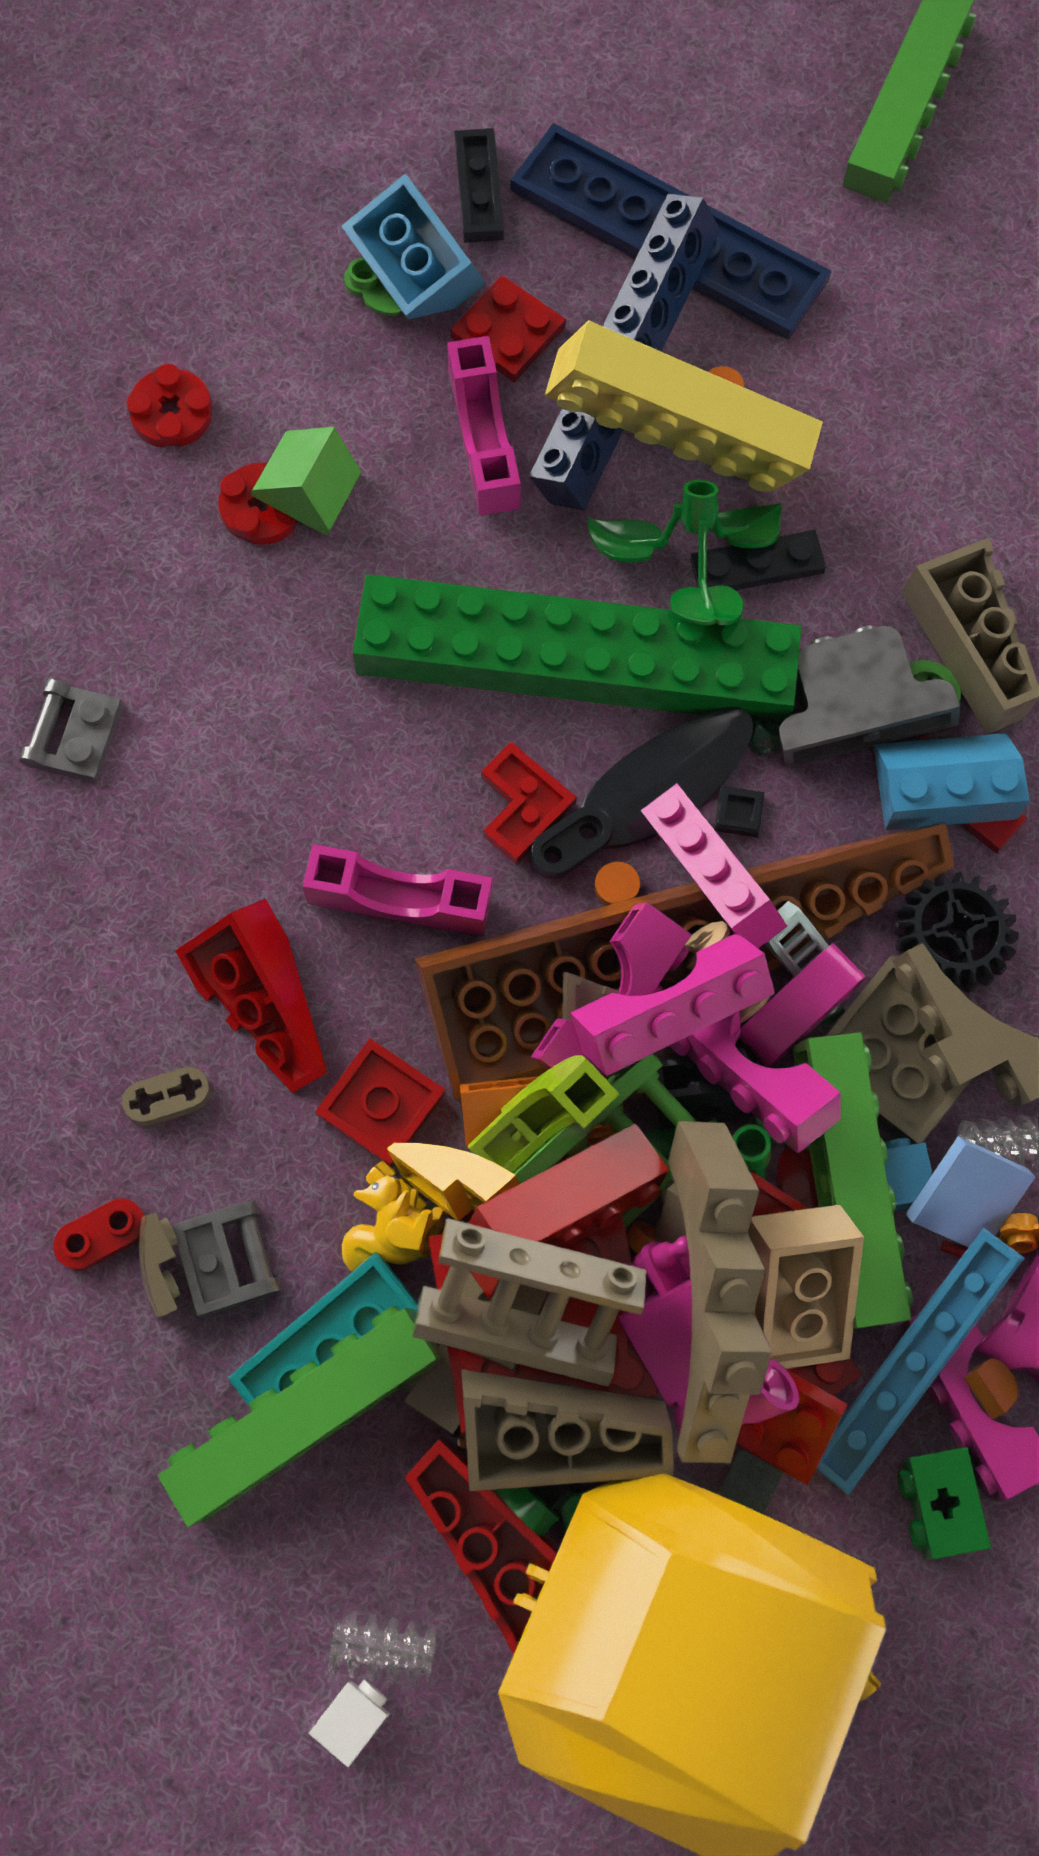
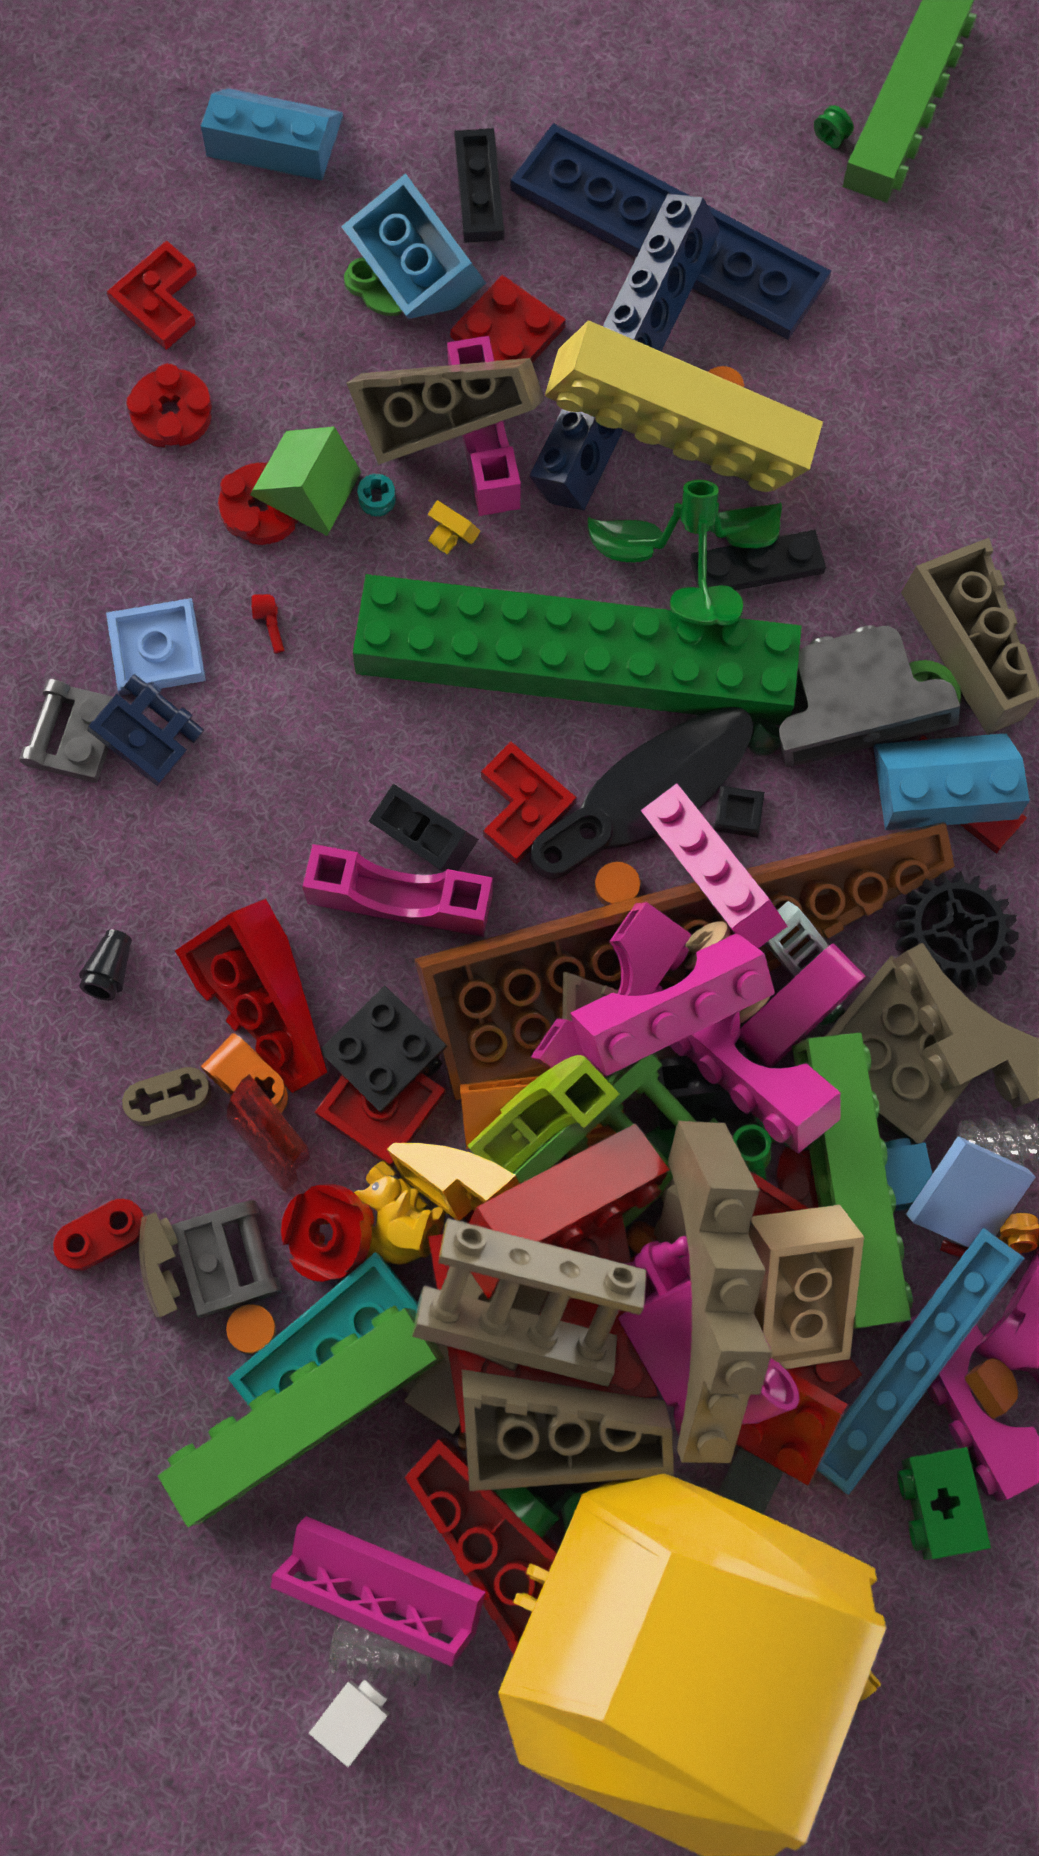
none -> black cone [79,929,132,1001]
none -> dark blue plate [87,674,204,787]
none -> light blue tile [106,598,206,696]
none -> red plate [107,240,197,350]
none -> dark azure slope [200,88,343,181]
none -> orange piece [201,1033,288,1119]
none -> clear red slope [226,1074,311,1191]
none -> orange tile [226,1304,276,1355]
none -> red hand [252,594,285,654]
none -> dark pink fence [270,1516,485,1667]
none -> red plate [281,1184,374,1282]
none -> black hinge [321,985,447,1113]
none -> dark tan wedge [346,358,545,465]
none -> teal bush [357,474,396,516]
none -> black brick [368,784,479,872]
none -> yellow tile [428,500,481,555]
none -> green bush [813,105,854,148]

